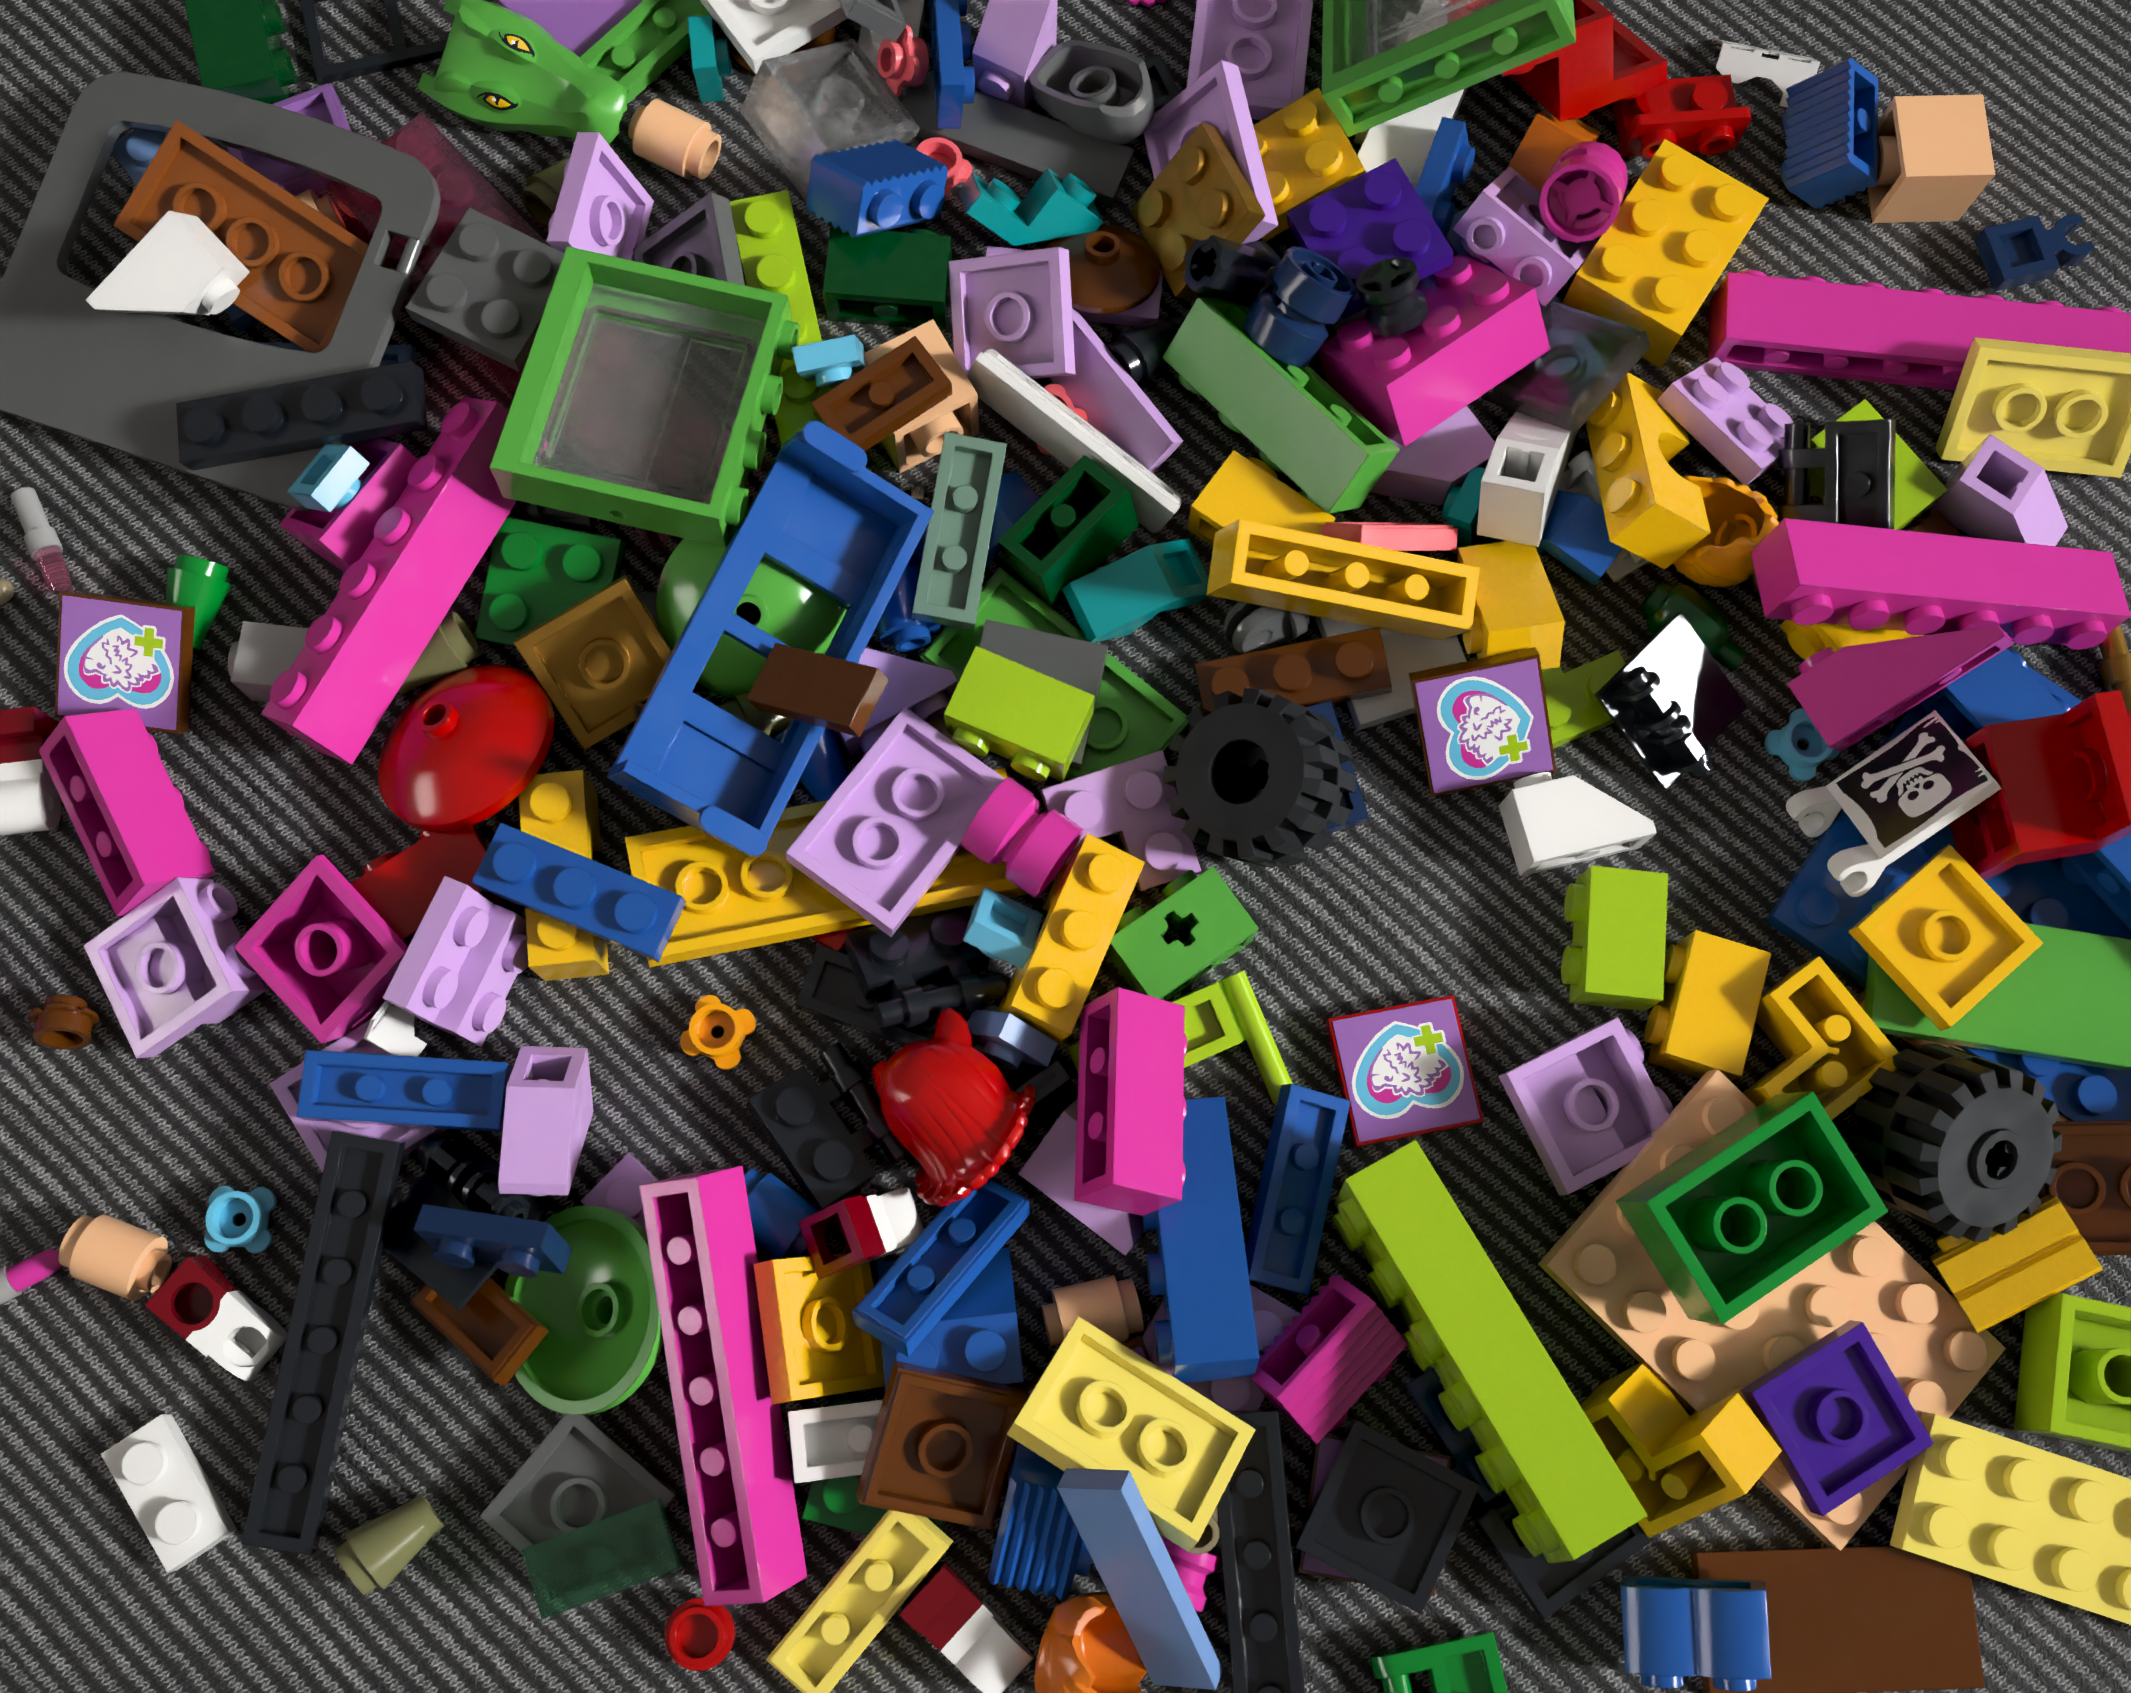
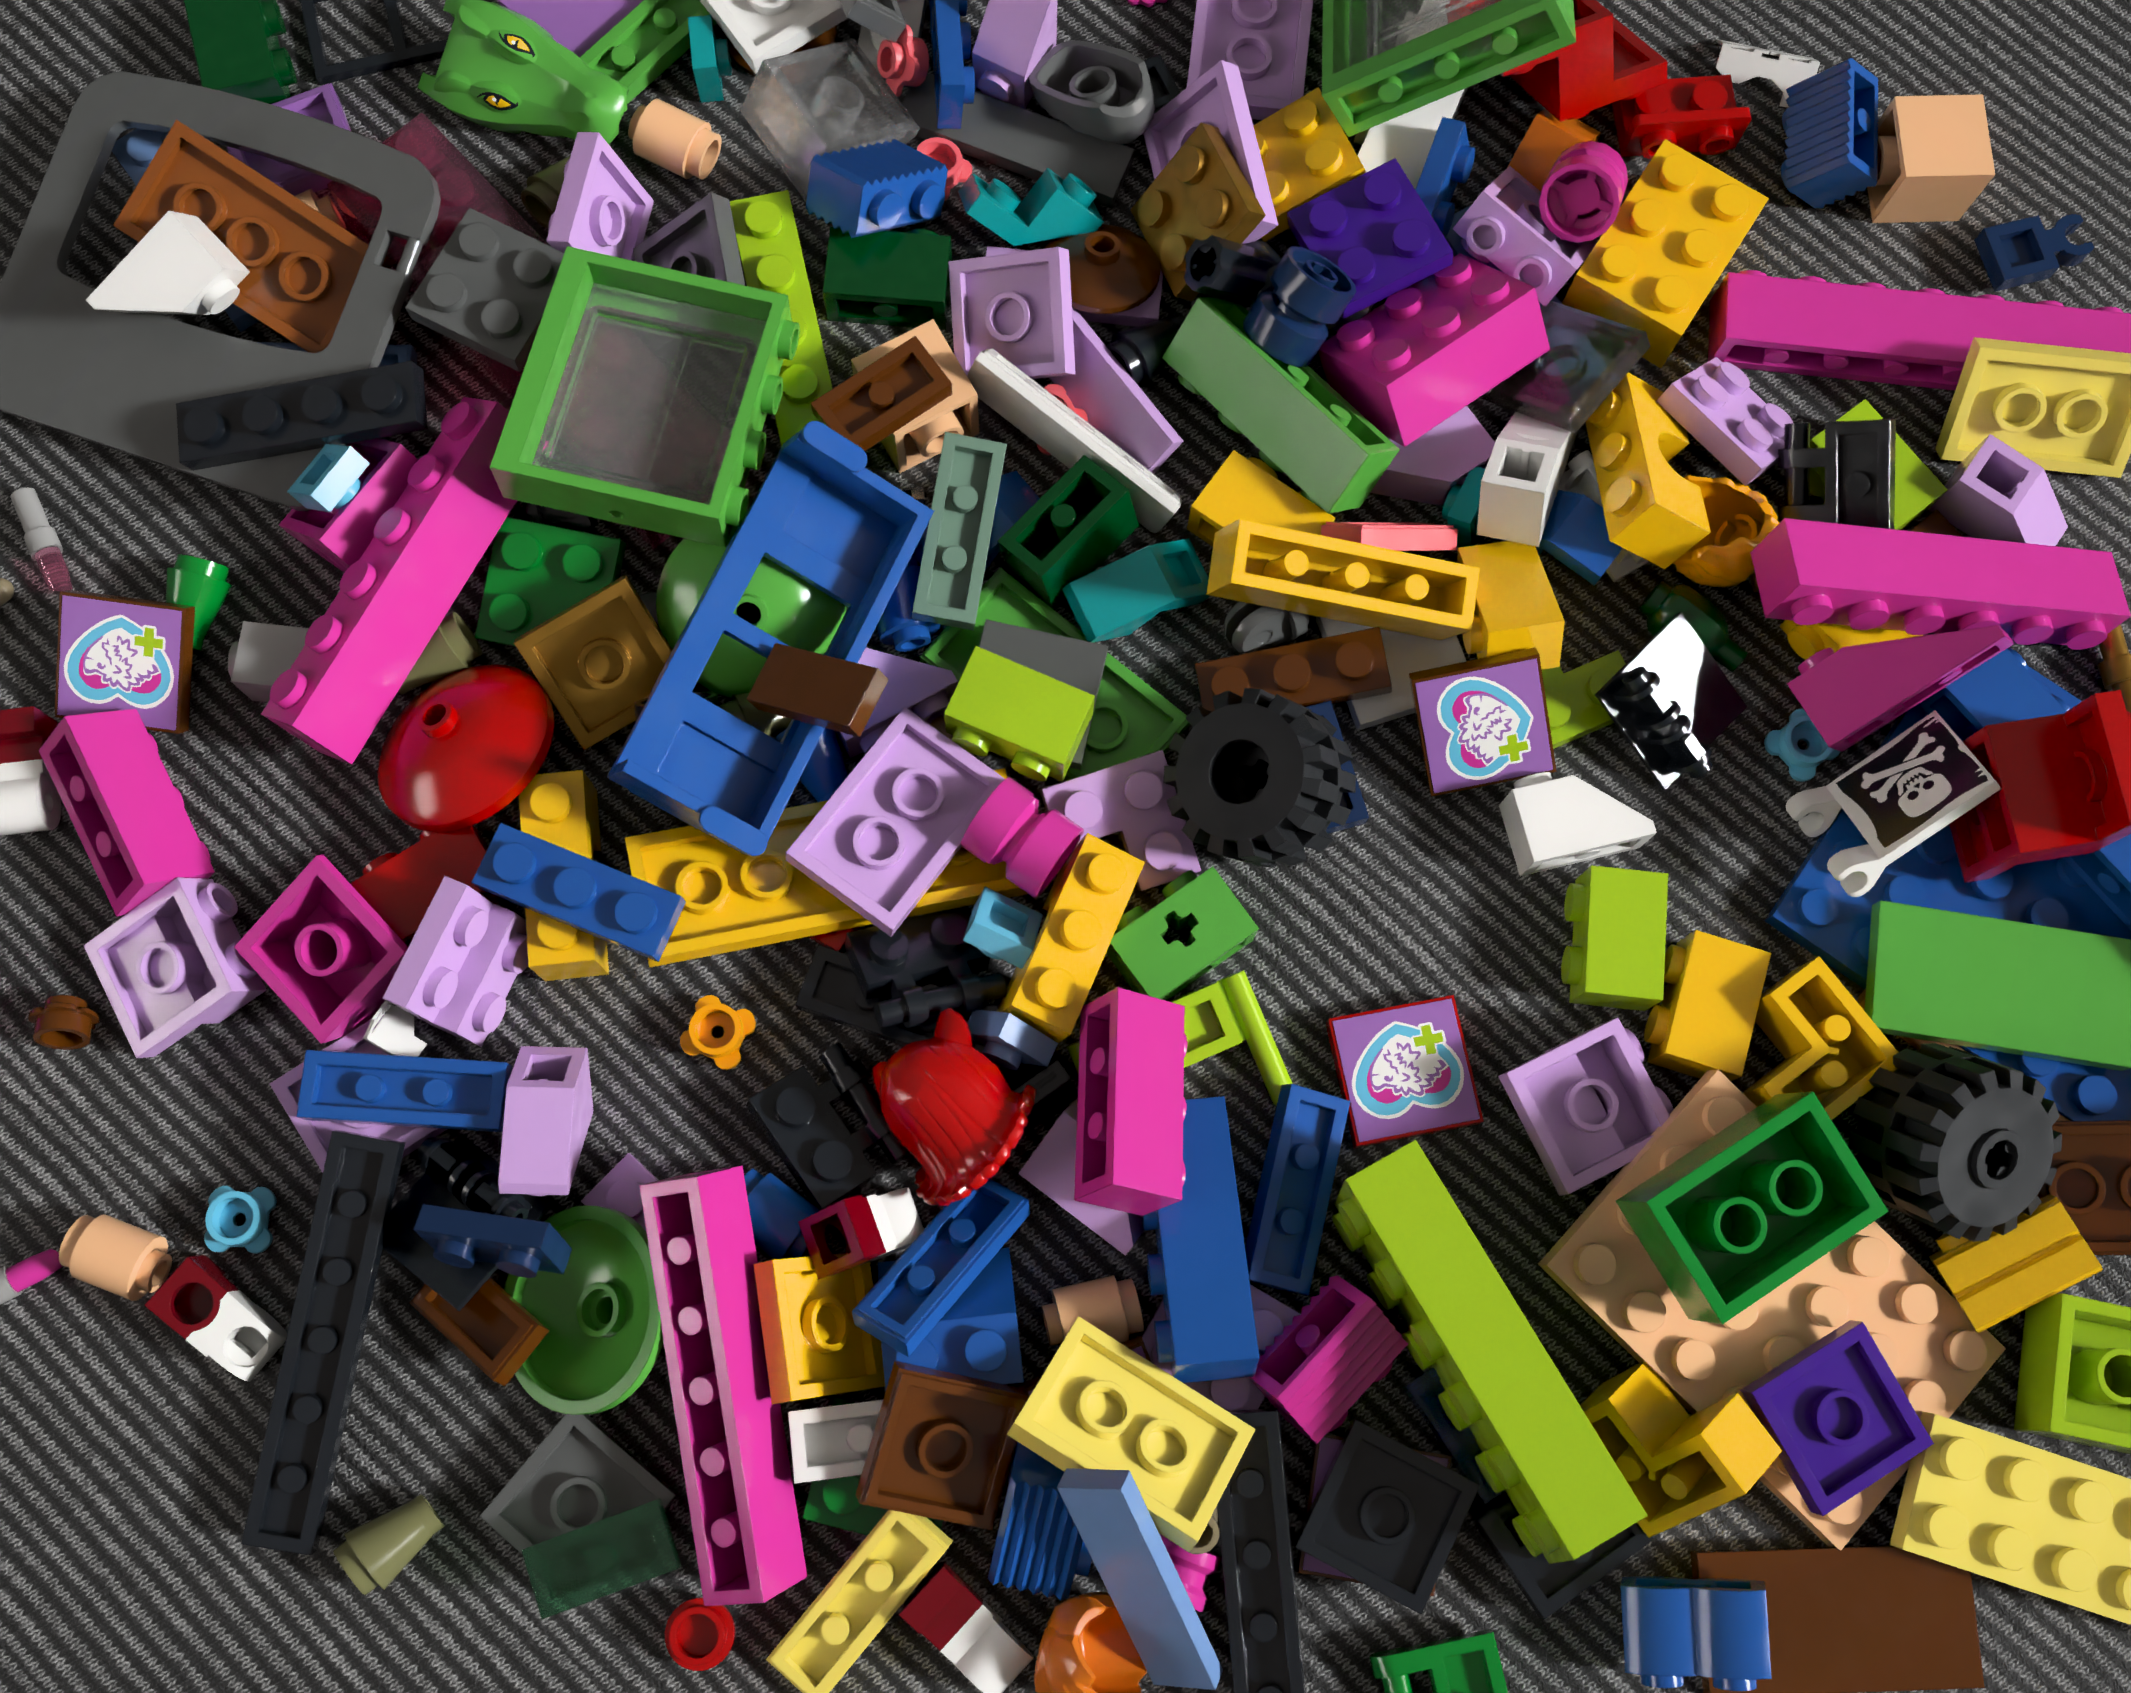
white plate [101,1414,237,1573] -> none
medium azure plate [792,334,867,388] -> none
black wheel [1355,257,1429,336] -> none
yellow plate [1848,845,2043,1031] -> none

